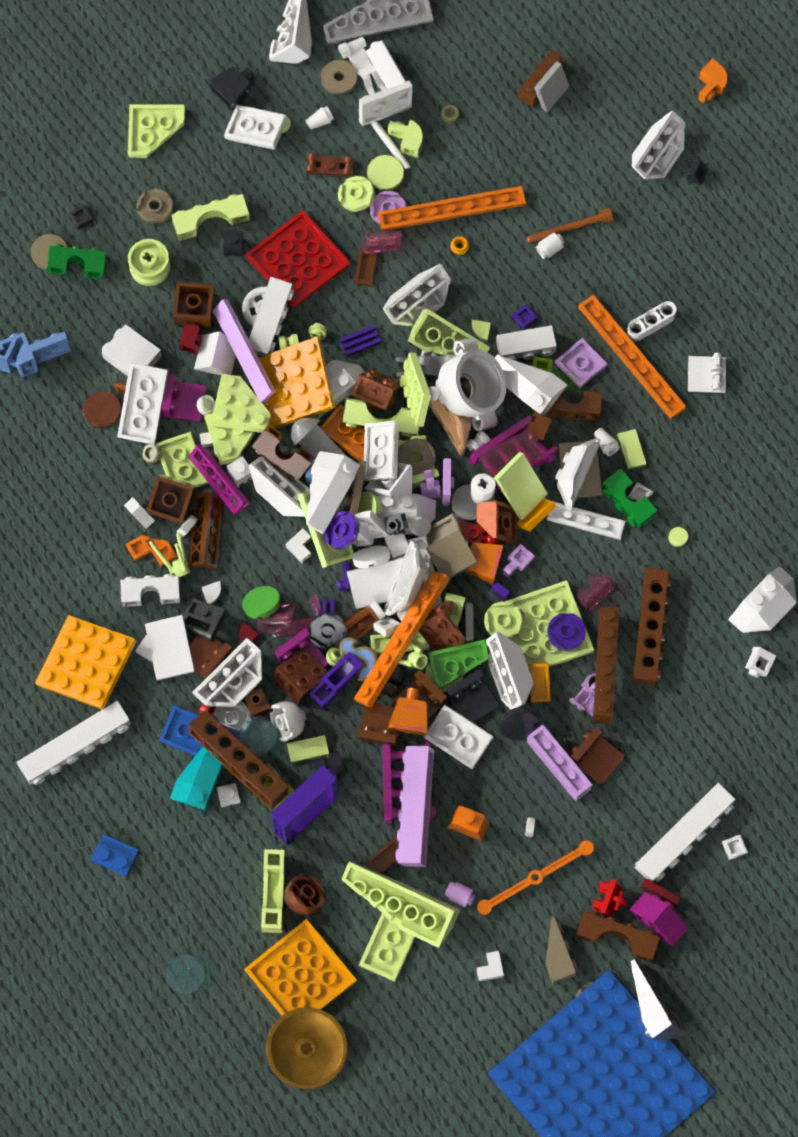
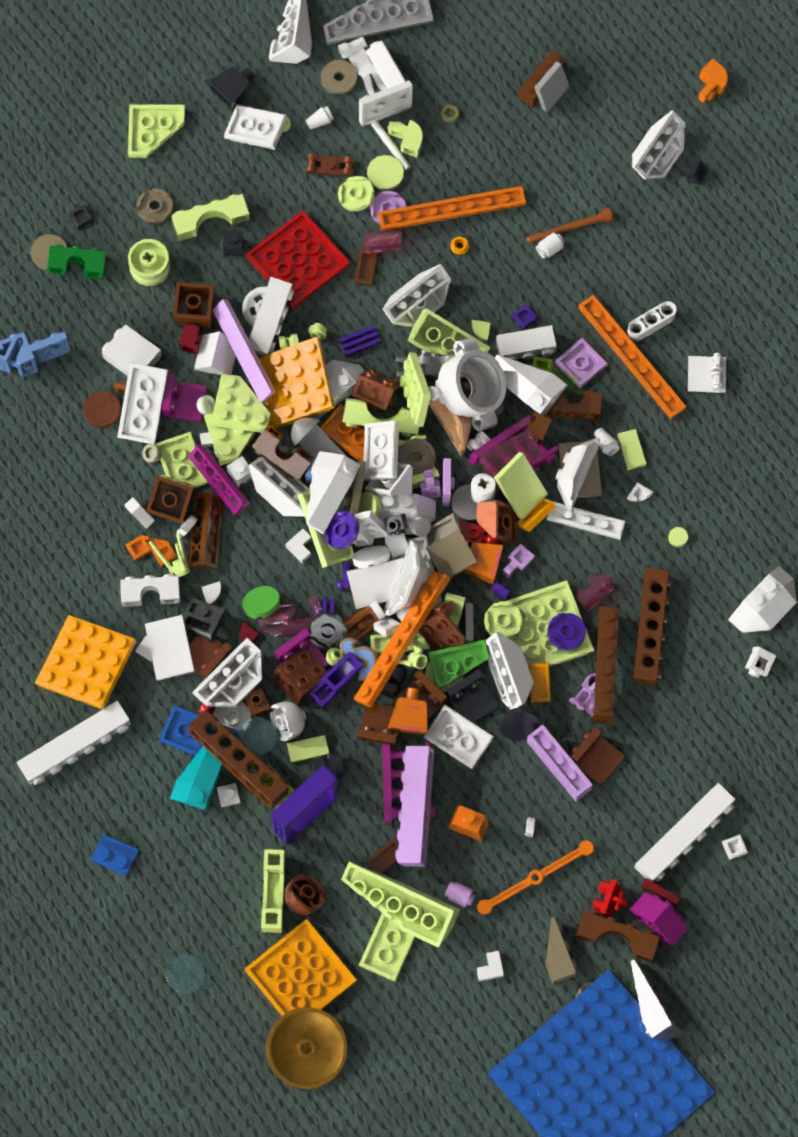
green arch [602,468,658,529] -> none

